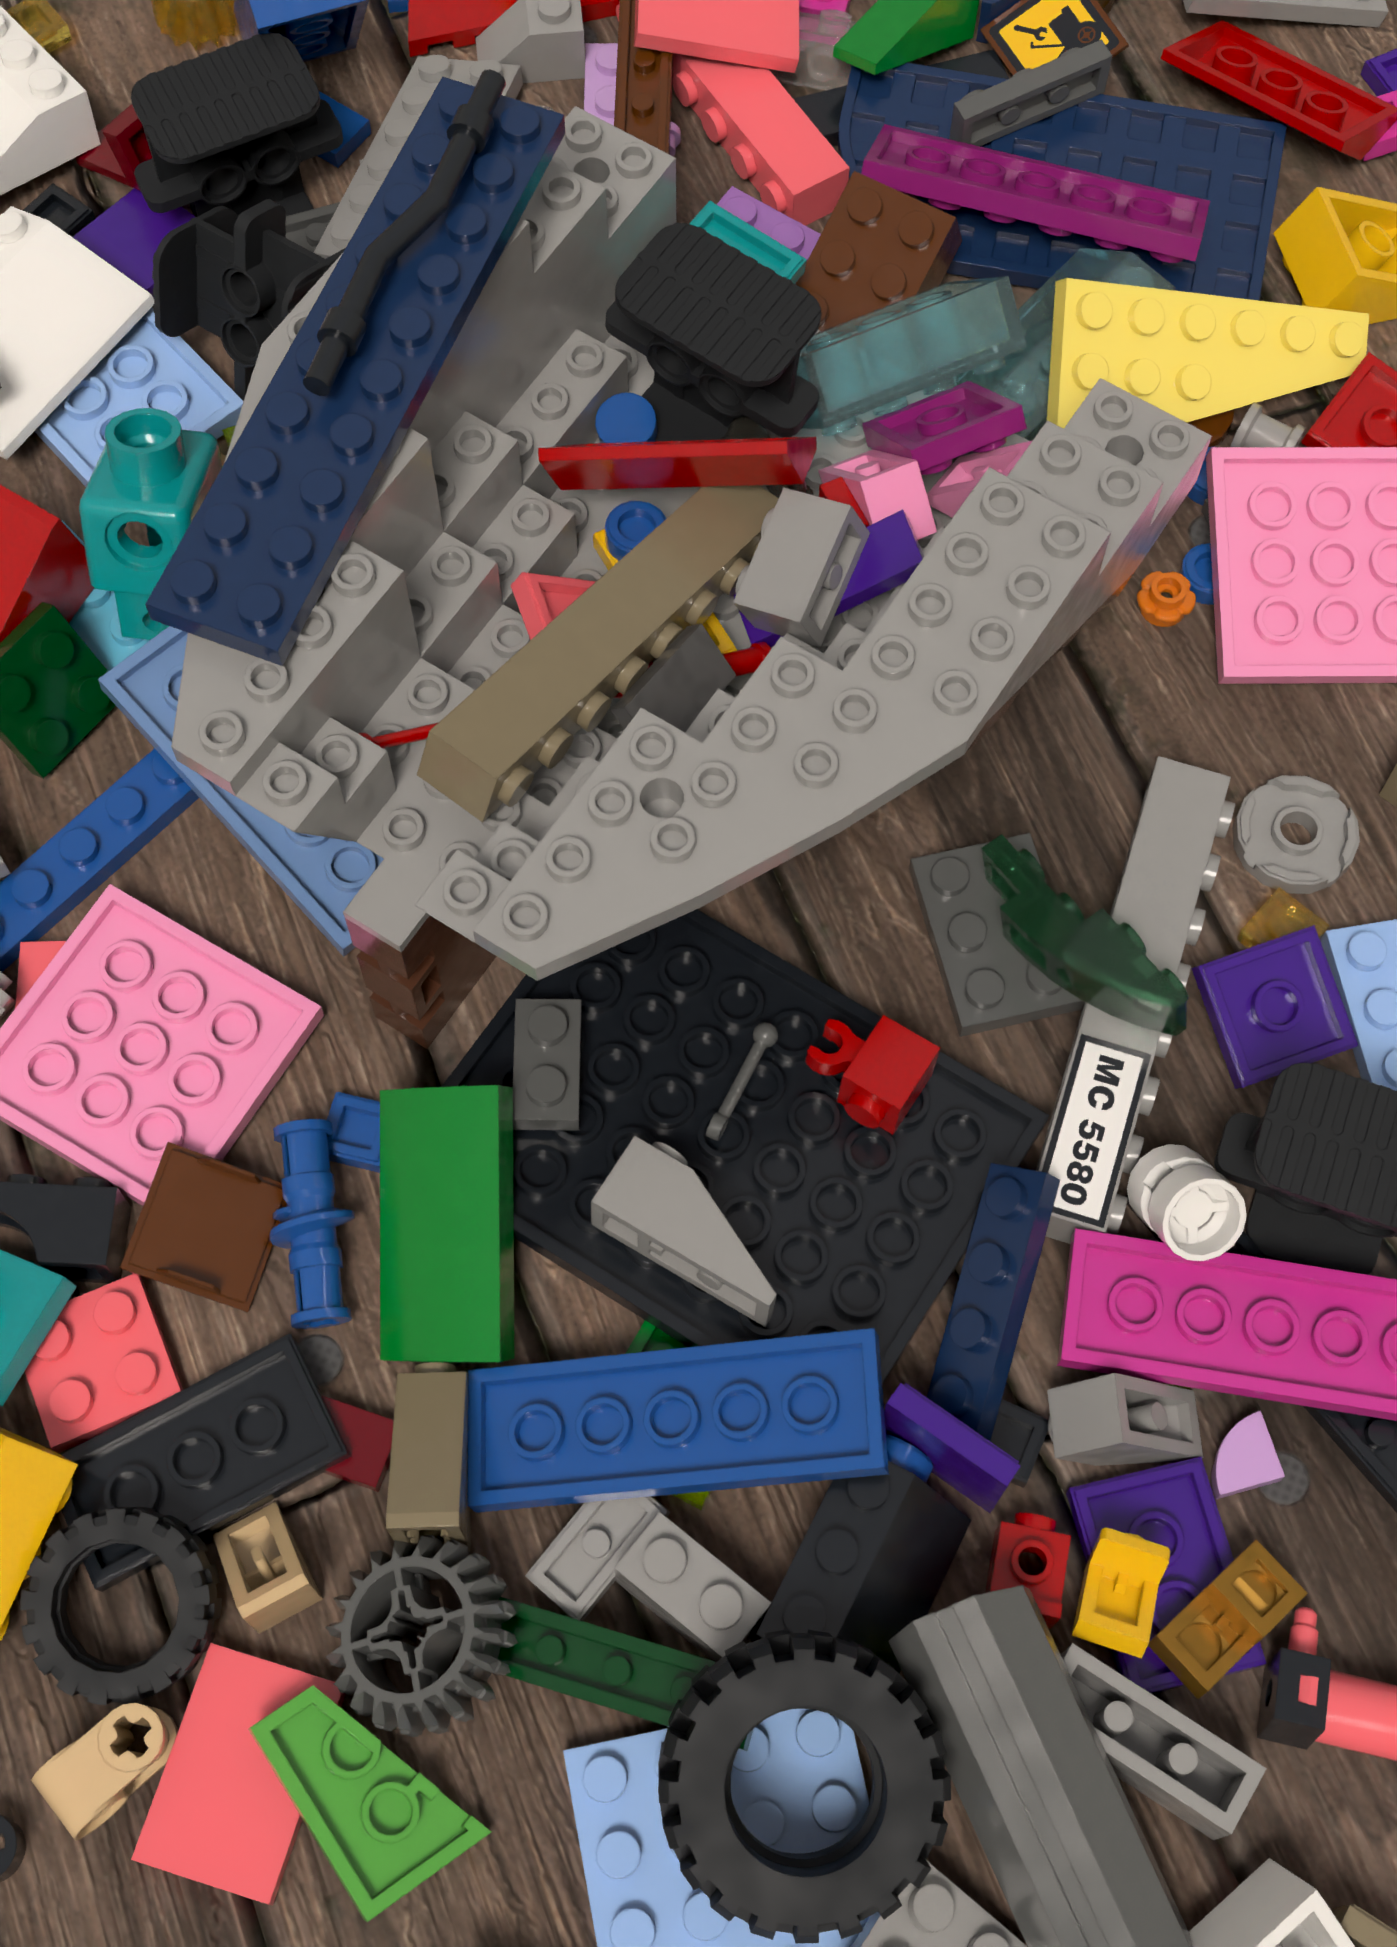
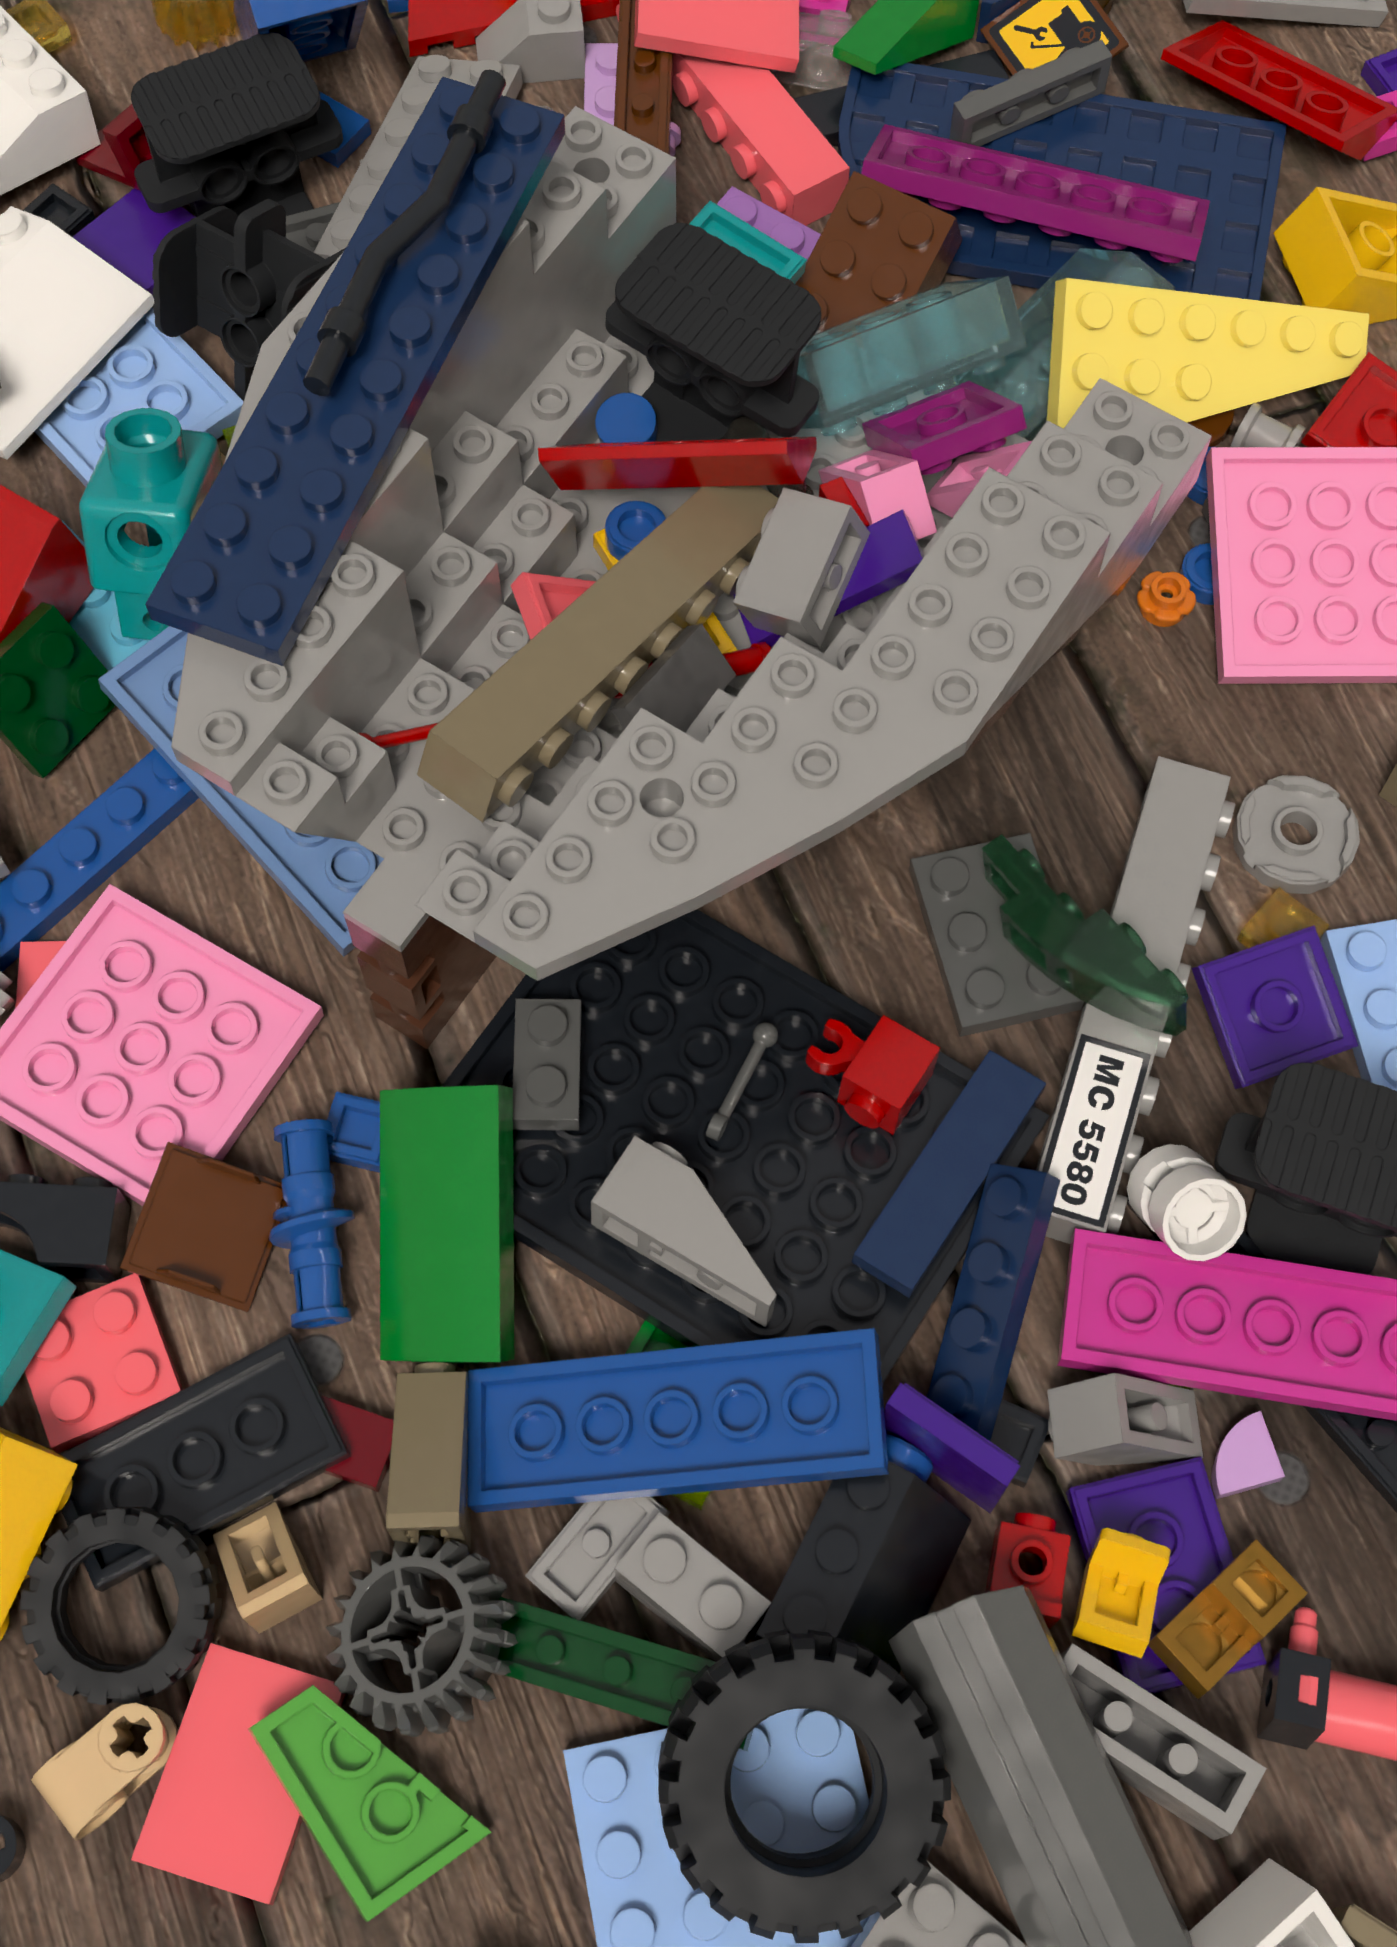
none -> dark blue tile [852,1050,1046,1298]

